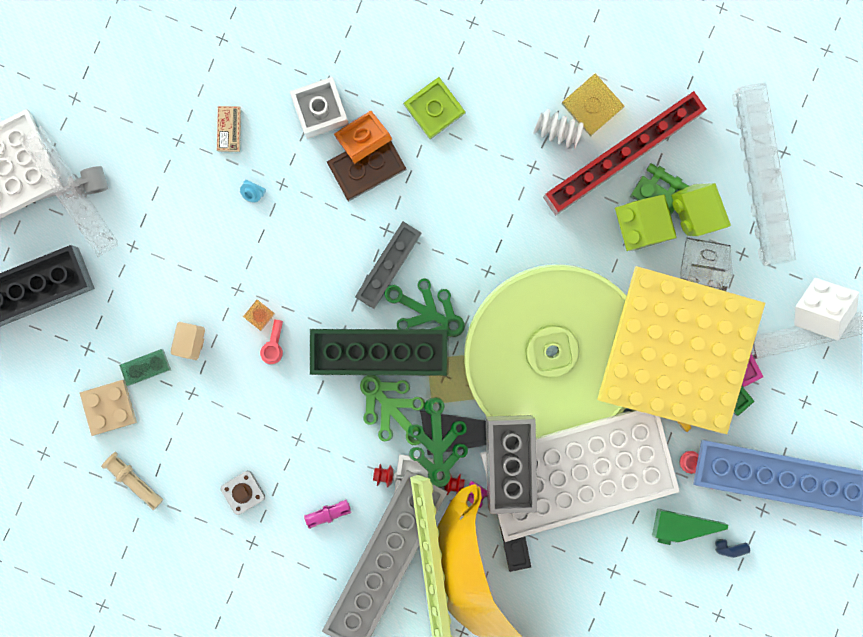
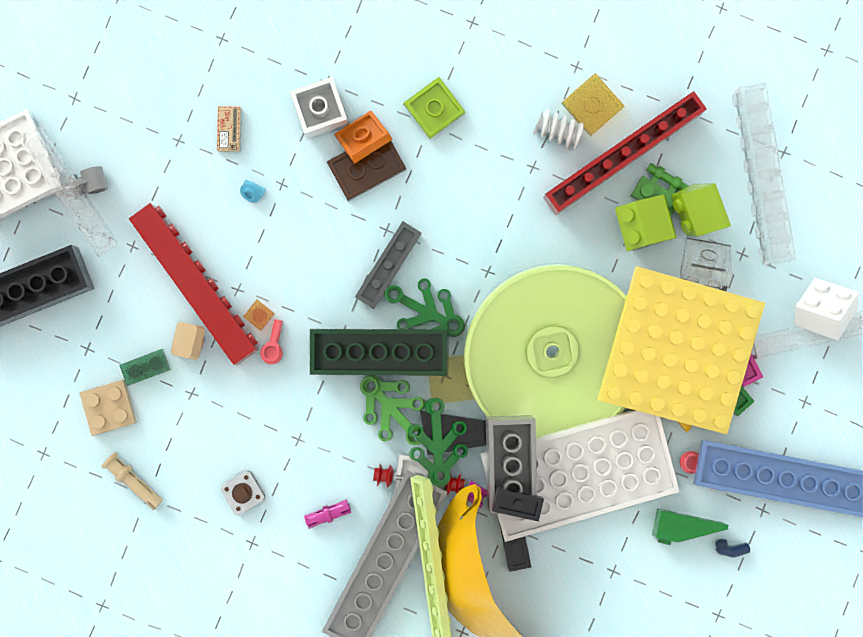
none -> red brick [128,203,259,366]
none -> black plate [492,487,544,522]

